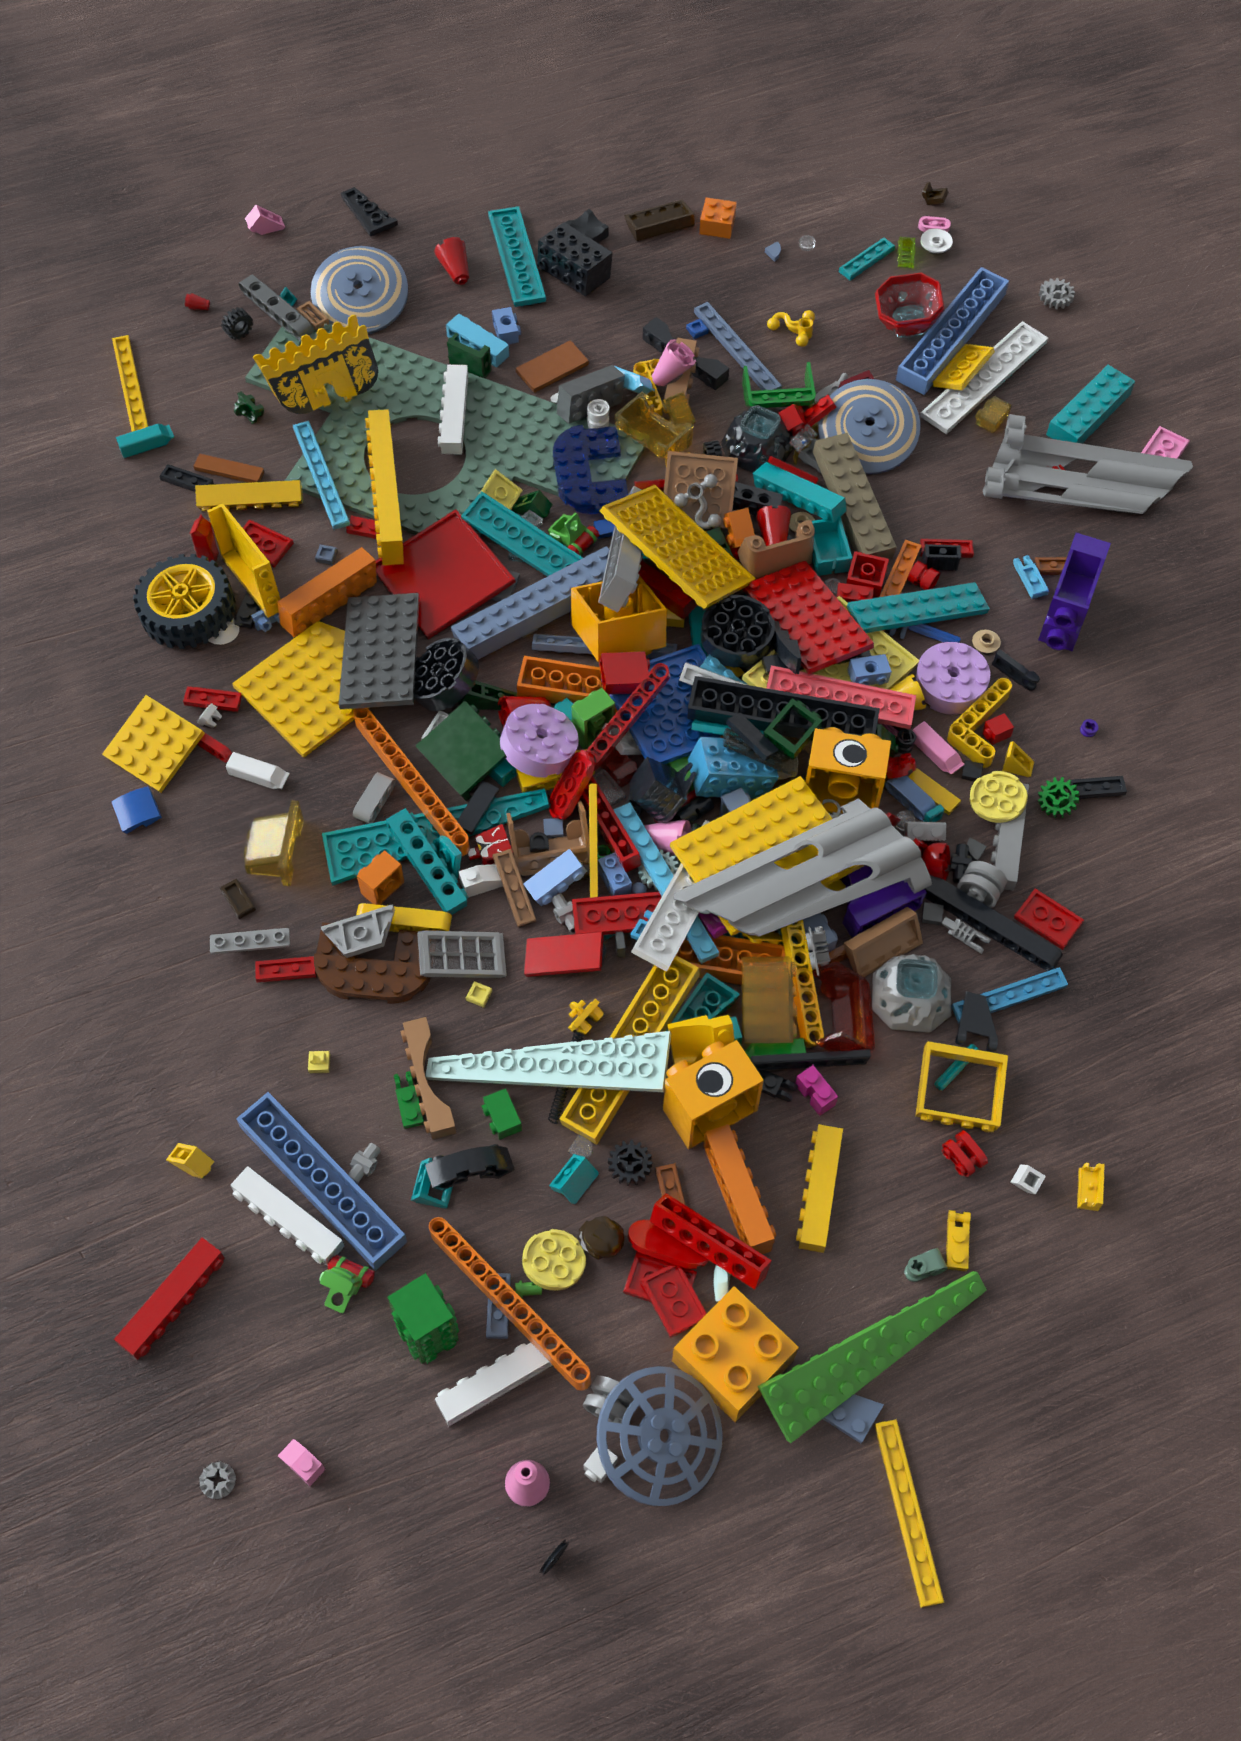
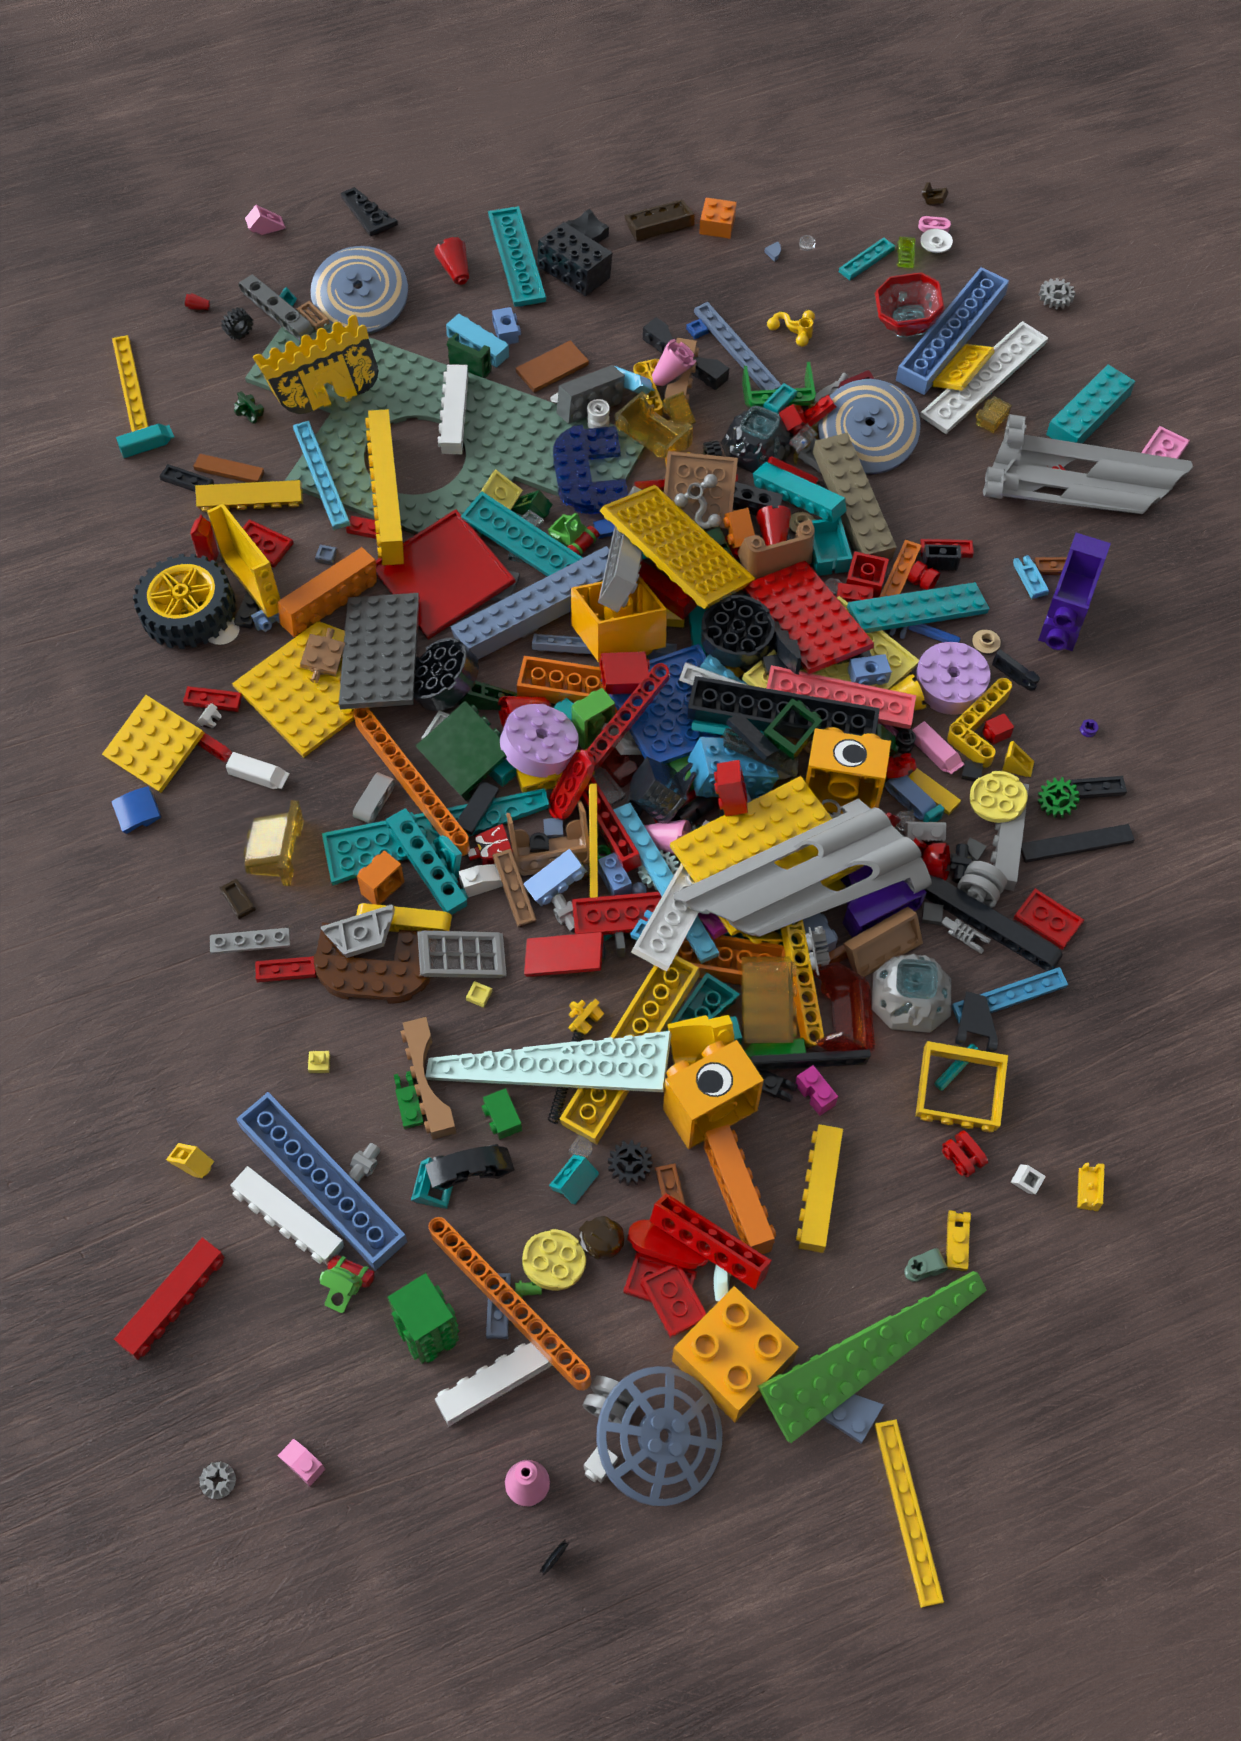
none -> medium nougat plate [300,628,345,683]
none -> red brick [714,760,748,817]
none -> teal tile [764,383,797,415]
none -> black tile [1021,824,1135,863]

